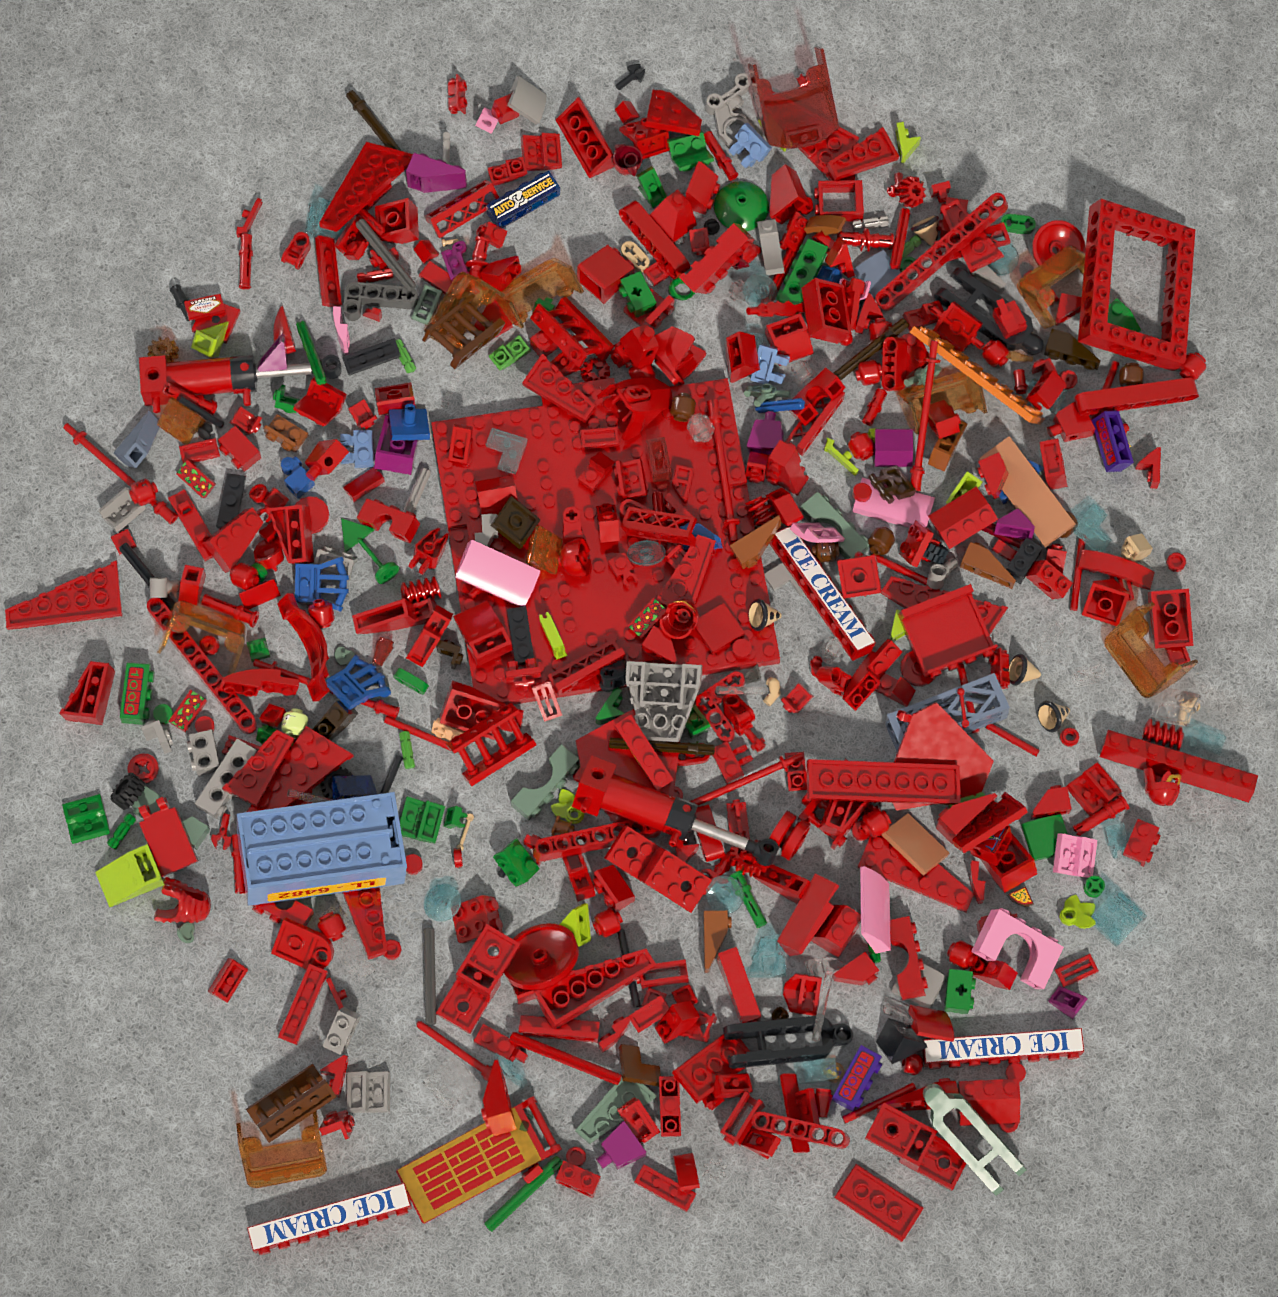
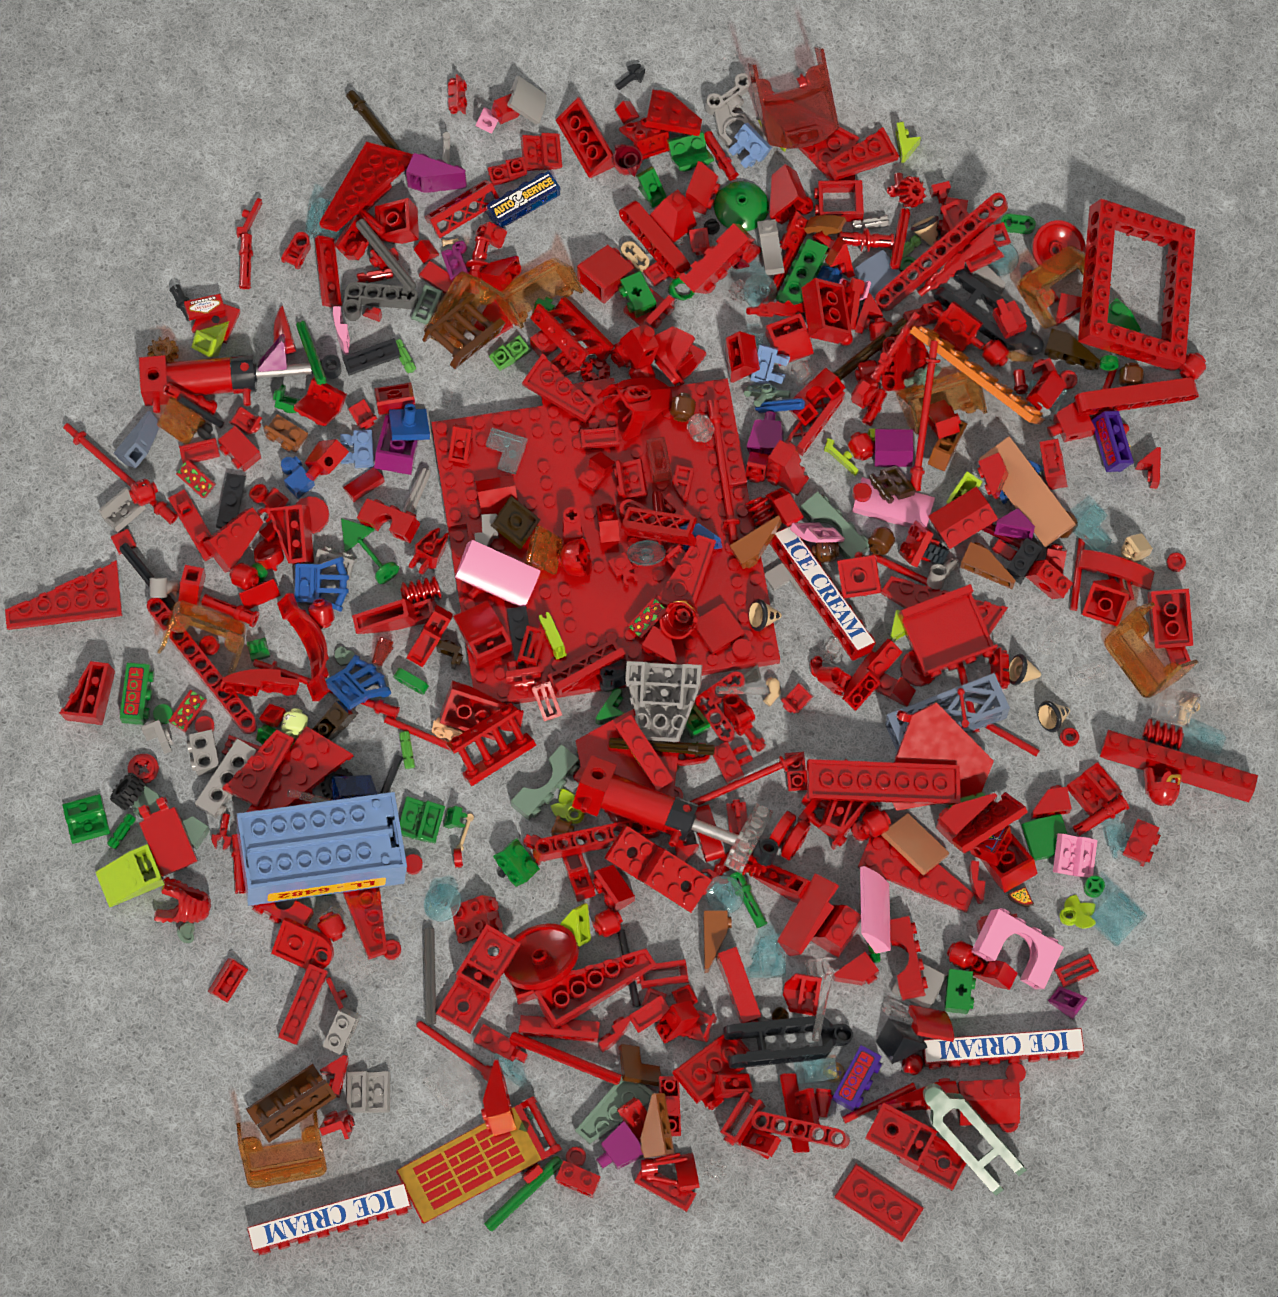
none -> red tile [517,625,546,666]
none -> slope [641,1093,674,1158]
none -> red plant [641,1153,687,1184]
none -> clear arch [724,803,774,874]
none -> red bar [851,312,920,409]
none -> red sword [917,224,996,297]
none -> green tile [1100,355,1119,371]

